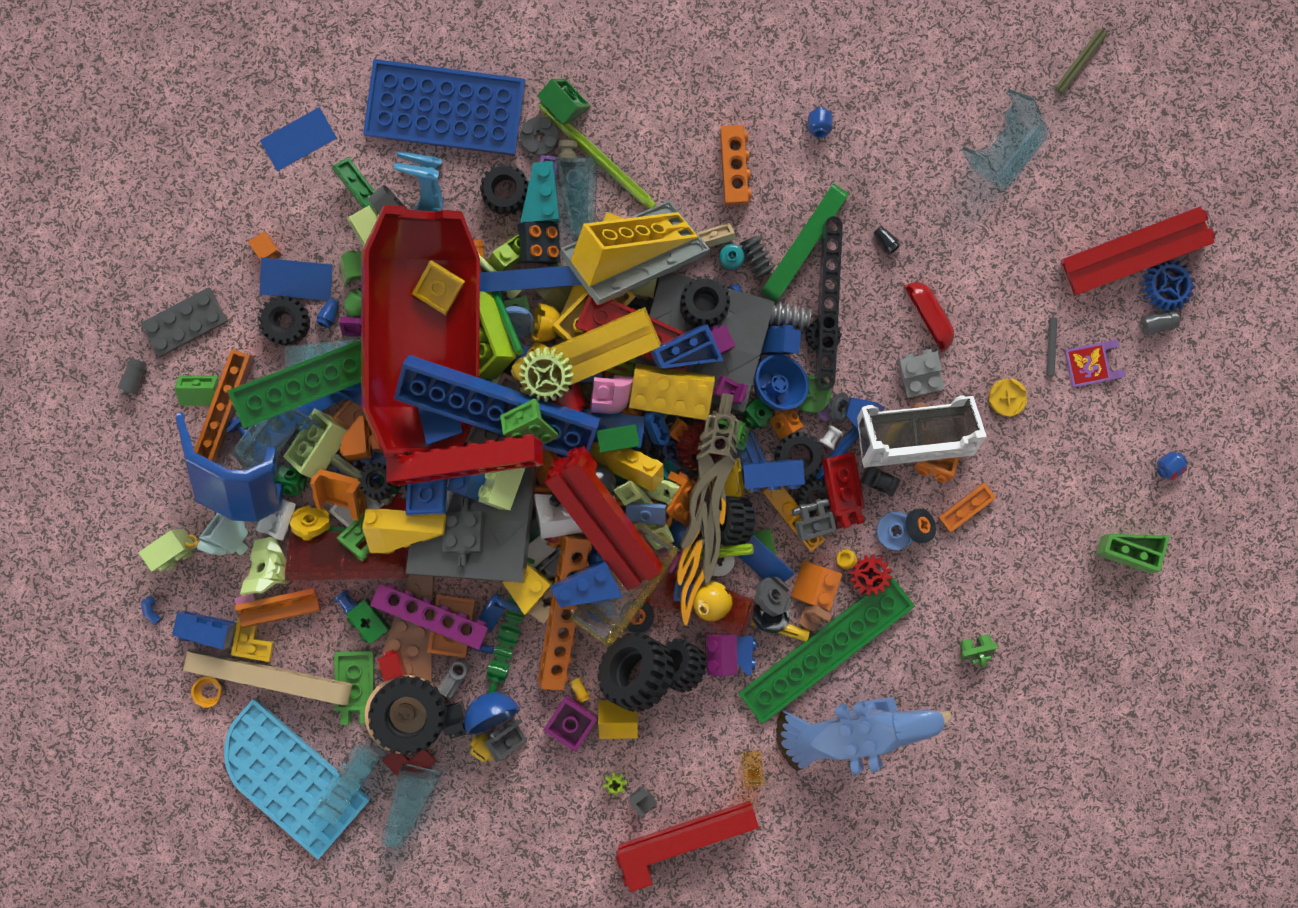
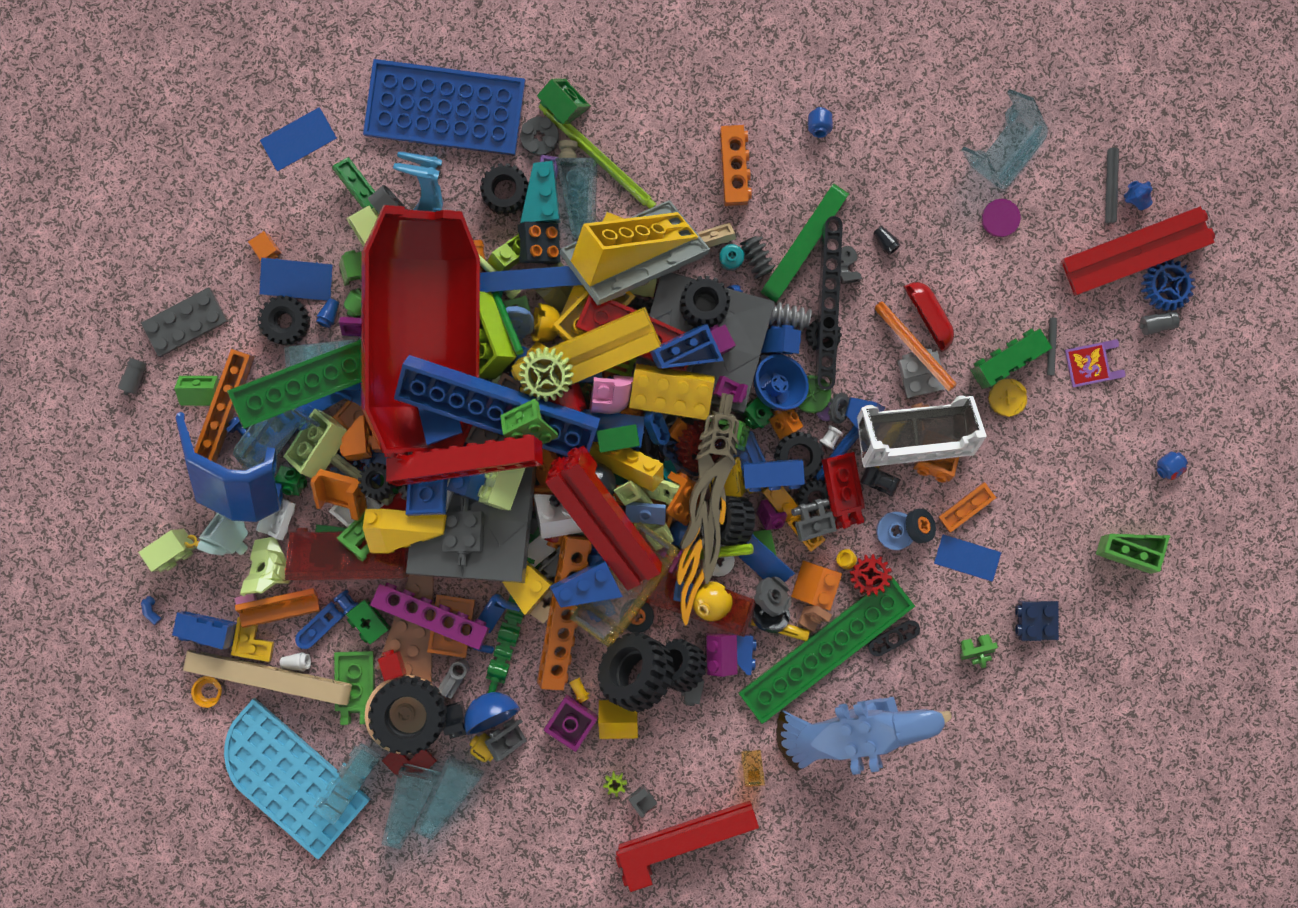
yellow plate [290,505,330,540] -> none
yellow plate [412,260,465,315] -> none
olive axle [1055,29,1107,94] -> none
none -> white cone [280,652,311,671]
none -> blue plate [295,602,345,649]
none -> clear light blue wedge [414,756,485,840]
none -> dark grey brick [681,679,704,706]
none -> magenta bracket [756,499,787,530]
none -> dark grey leg [840,246,863,284]
none -> black beam [868,620,920,657]
none -> orange axle [875,301,956,391]
none -> blue piece [934,534,1002,582]
none -> green wedge [970,328,1052,389]
none -> magenta tile [982,198,1021,237]
none -> dark blue plate [1015,601,1059,641]
none -> dark grey axle [1105,147,1119,224]
none -> blue rock [1123,180,1153,210]

